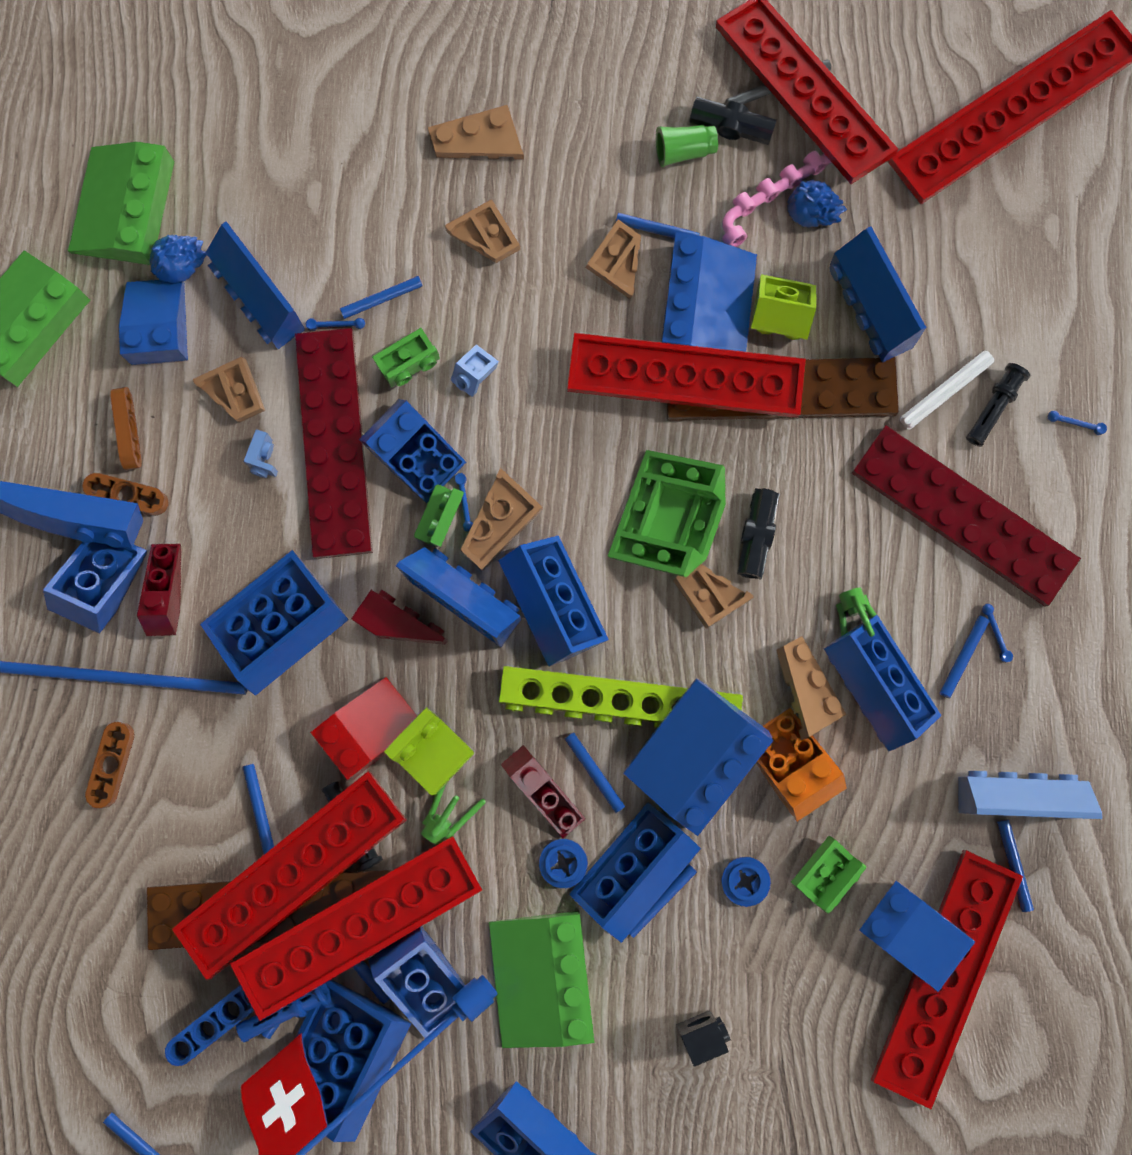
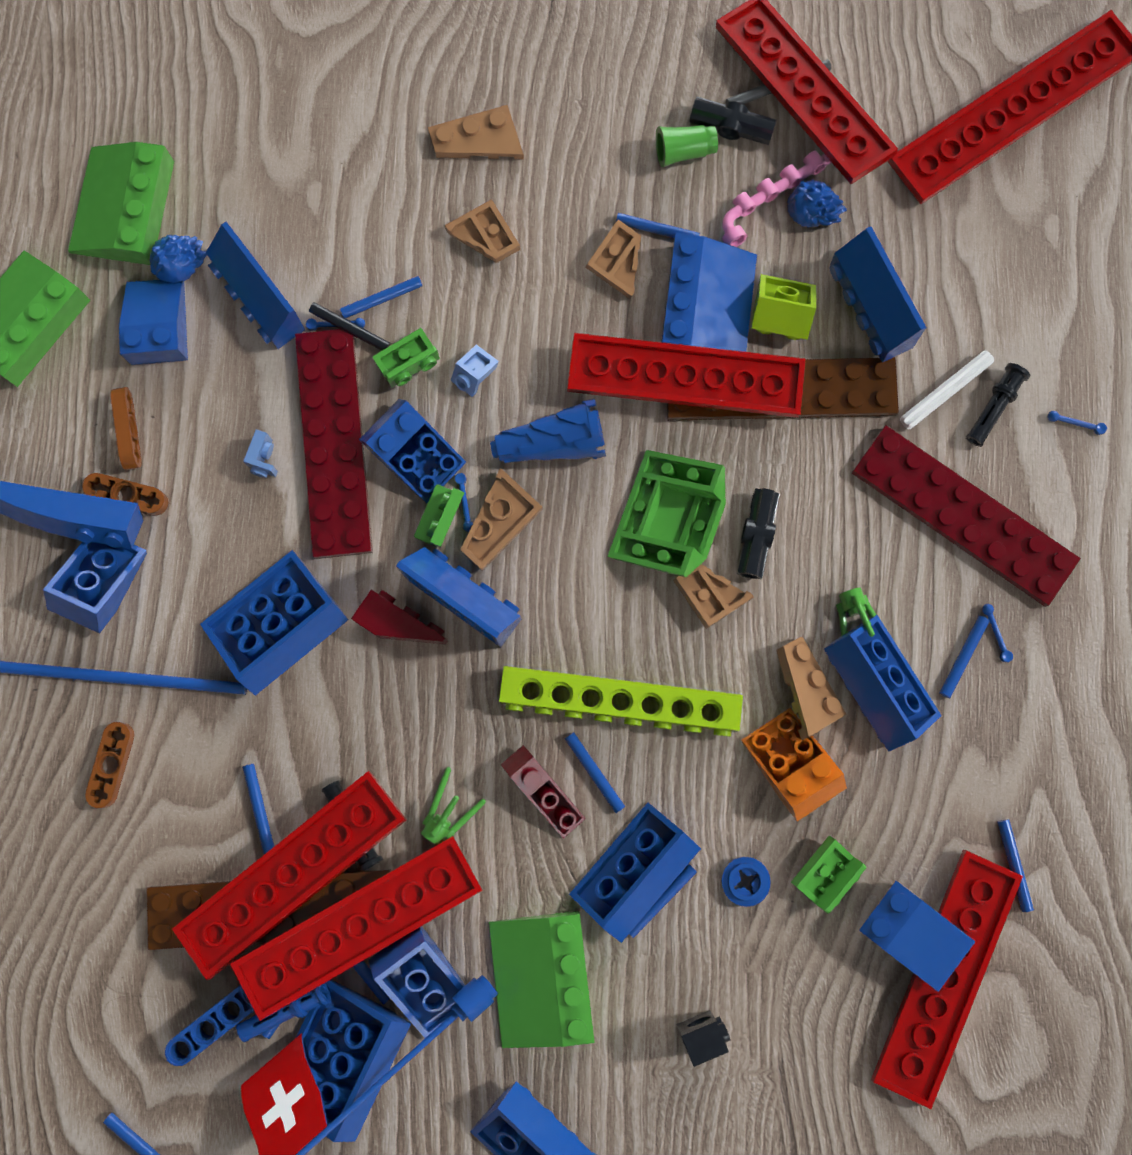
dark red slope [137,544,181,636] -> none
medium nougat wing [193,357,265,422] -> none
red slope [310,677,417,780] -> none
lime bracket [384,707,474,796] -> none
blue slope [498,535,609,667] -> none
blue gear [539,839,588,888] -> none
blue slope [623,678,773,836] -> none
medium blue slope [958,771,1102,819] -> none
none -> black bar [309,302,390,351]
none -> blue cone [490,399,606,463]

